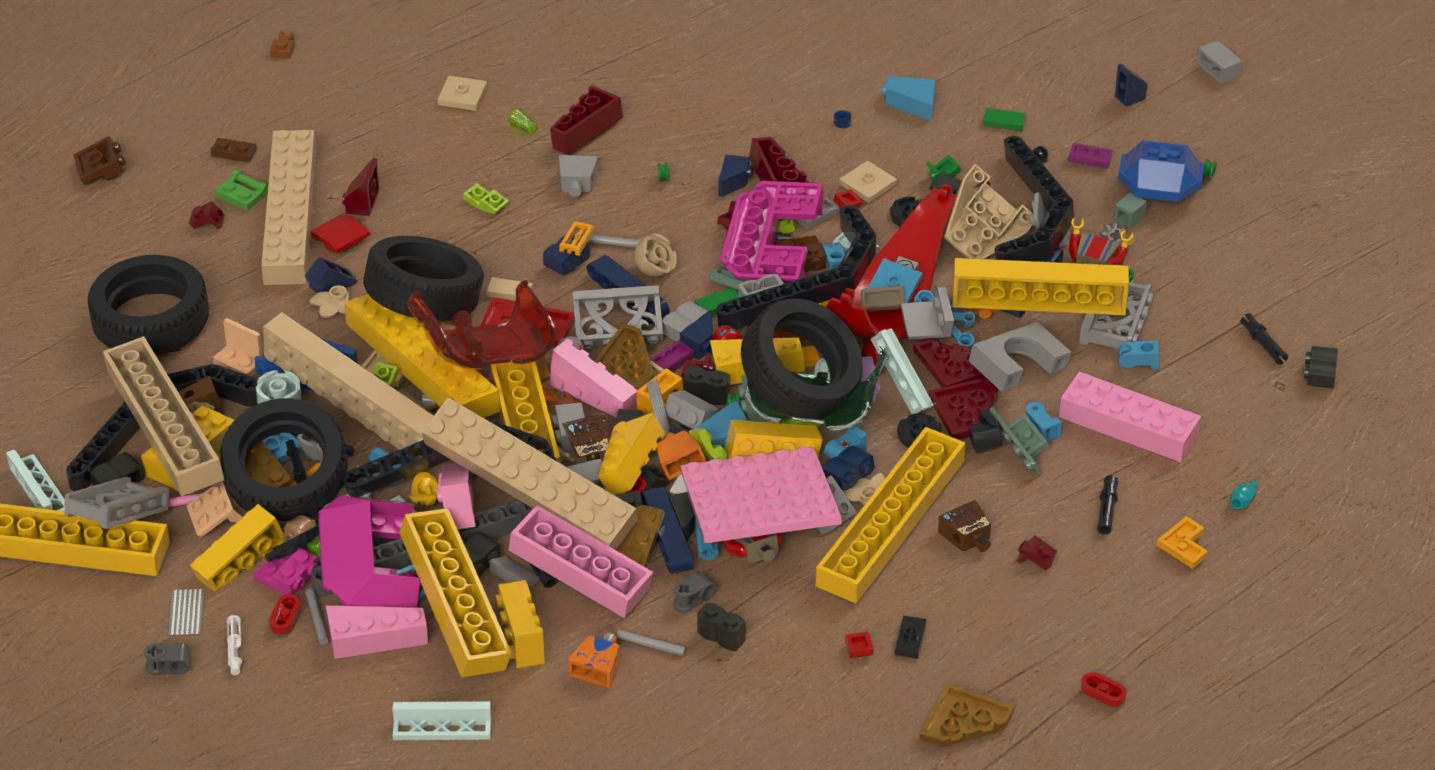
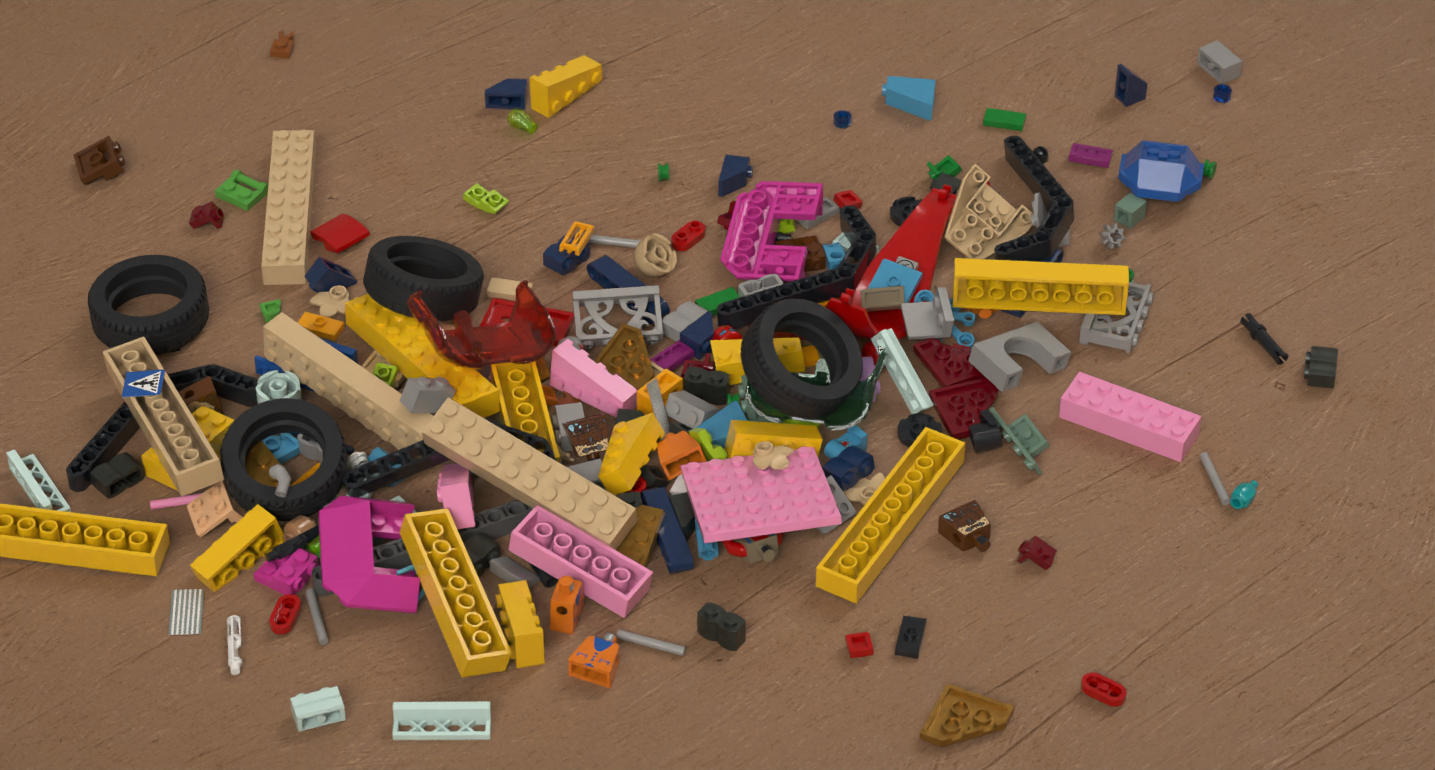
light grey fence [64,477,169,529] -> none
dark grey piece [144,642,191,675] -> none
reddish brown plate [211,138,257,163] -> none
light nougat bracket [213,318,263,377] -> none
black piece [285,440,307,484] -> none
bright pink wedge [326,606,428,659] -> none
dark red slope [342,158,380,216] -> none
yellow hat [409,472,438,507] -> none
tan plate [437,75,487,111] -> none
dark red wedge [550,85,623,155] -> none
light grey torso [559,155,598,197] -> none
dark grey piece [673,571,717,612] -> none
sand green tile [709,267,750,290] -> none
dark red wedge [749,137,813,183] -> none
tan plate [839,160,897,203] -> none
dark azure leg [1026,402,1062,442] -> none
torso [1068,217,1135,265] -> none
black pin [1097,475,1118,535] -> none
dark azure leg [1118,340,1159,370] -> none
light orange plate [1157,516,1208,569] -> none
none -> blue sticker [122,369,165,397]
none -> bright green tile [259,299,281,323]
none -> light grey arm [269,464,291,498]
none -> light aqua brick [290,686,346,732]
none -> light orange plate [297,312,345,341]
none -> white plate [348,452,369,470]
none -> light grey brick [400,377,456,413]
none -> dark blue slope [485,78,528,110]
none -> yellow wedge [530,55,602,118]
none -> orange torso [550,576,585,634]
none -> red plate [671,220,705,251]
none -> tan plate [753,442,794,470]
none -> light grey bar [1199,452,1230,505]
none -> clear blue bush [1213,84,1232,103]

